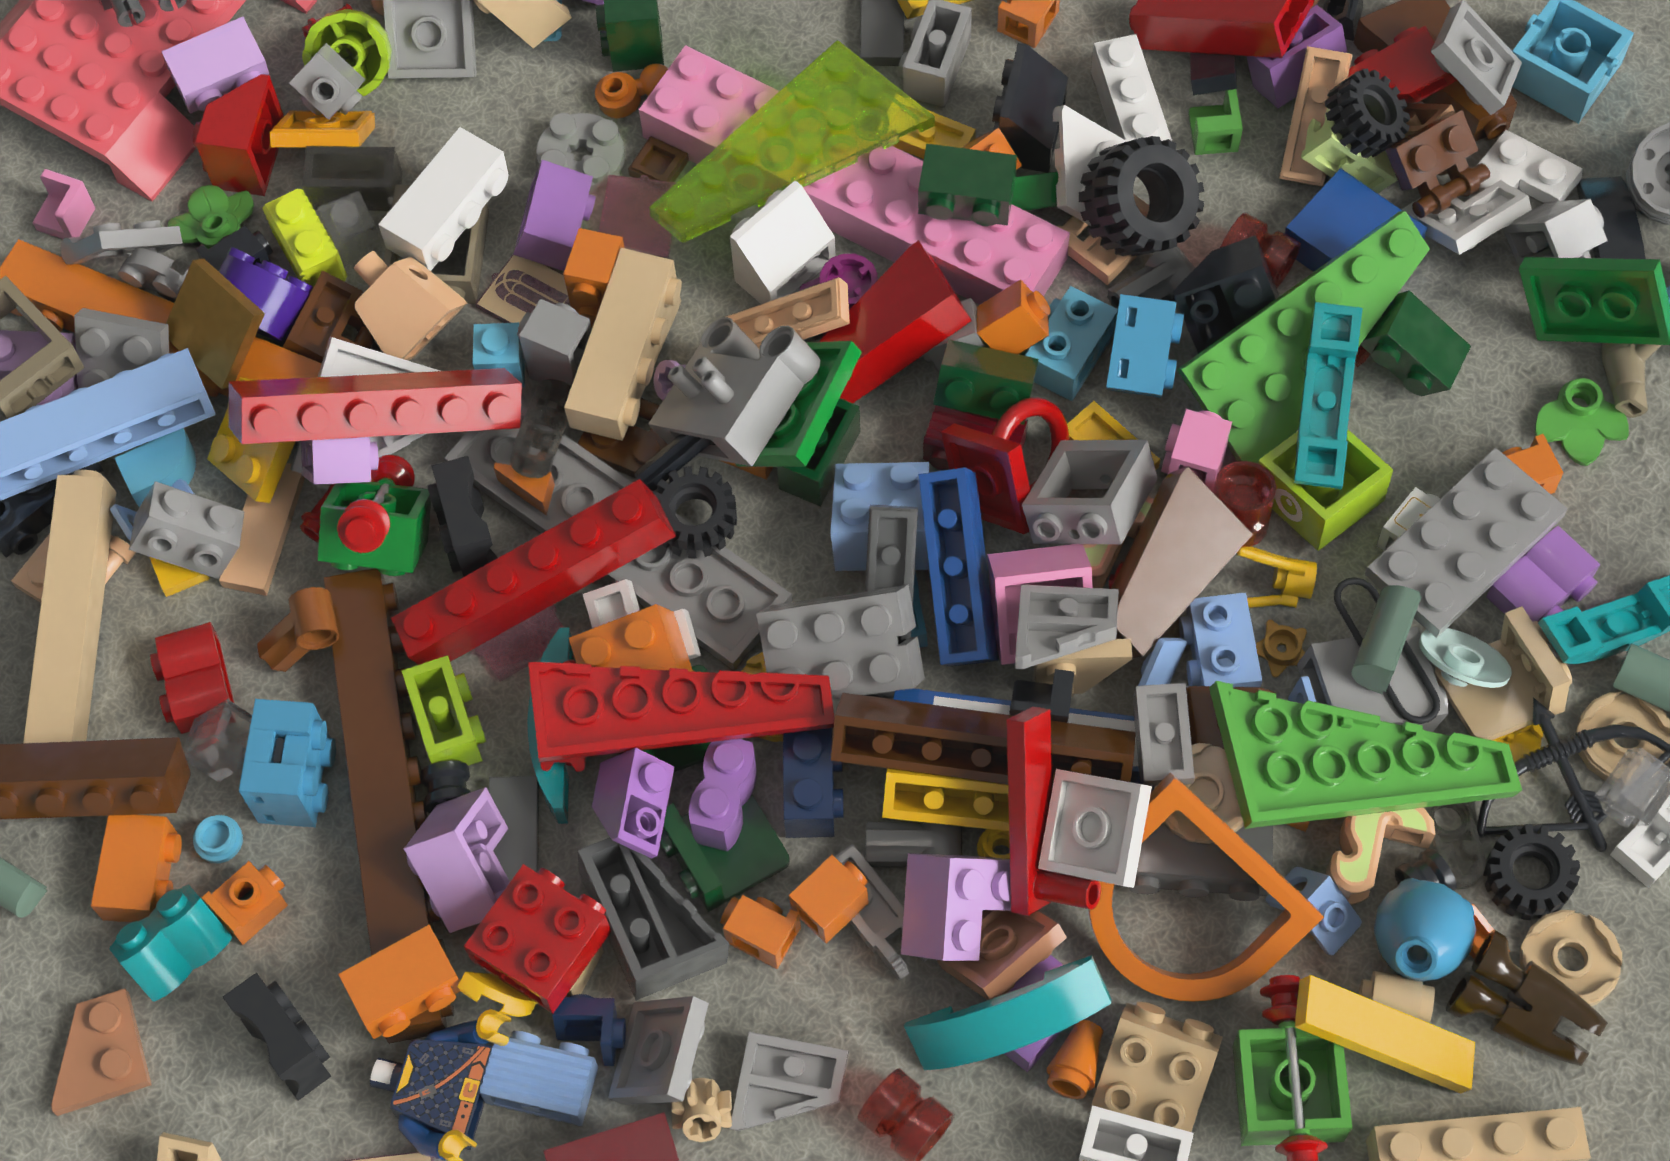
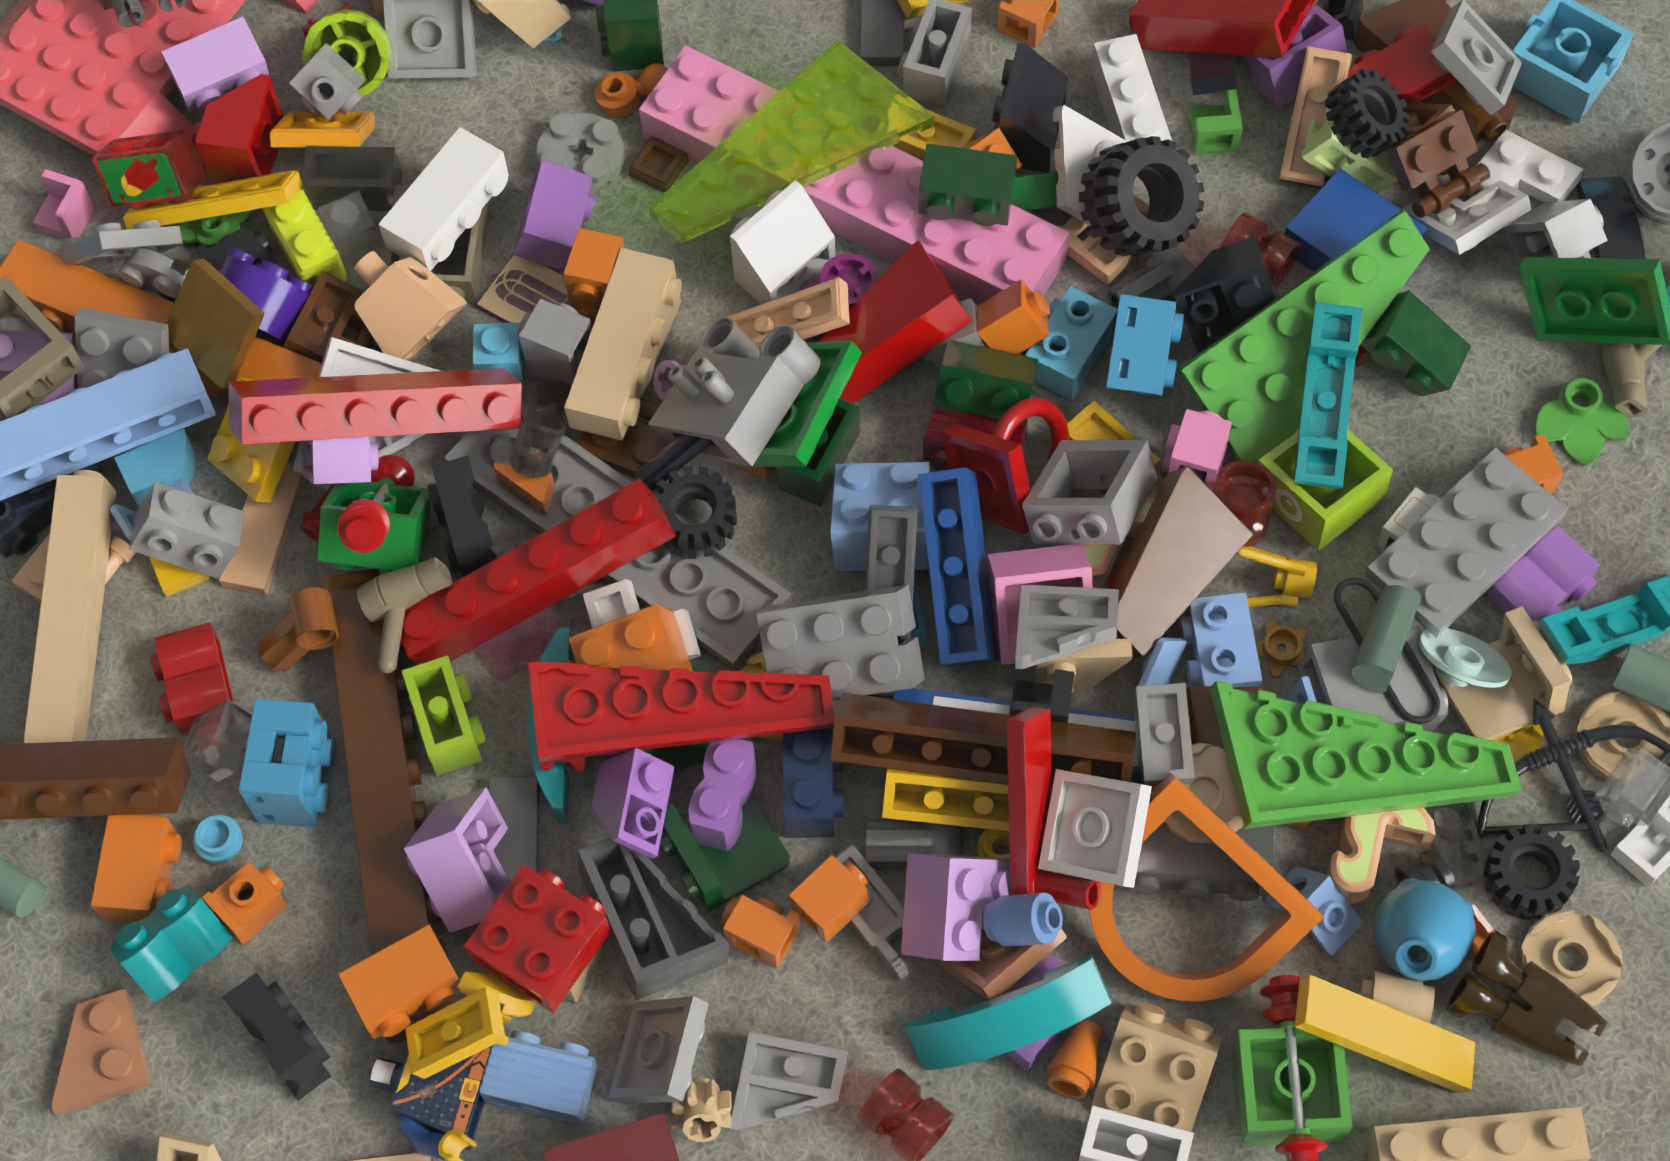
black wheel [421,760,471,813] -> none
dark blue bracket [552,994,626,1066] -> none
clear pink piece [599,175,681,259] -> none
none -> brick [92,130,207,209]
none -> yellow tile [123,170,303,229]
none -> dark tan piece [357,557,452,673]
none -> yellow plate [405,987,506,1079]
none -> medium blue brick [983,893,1063,947]

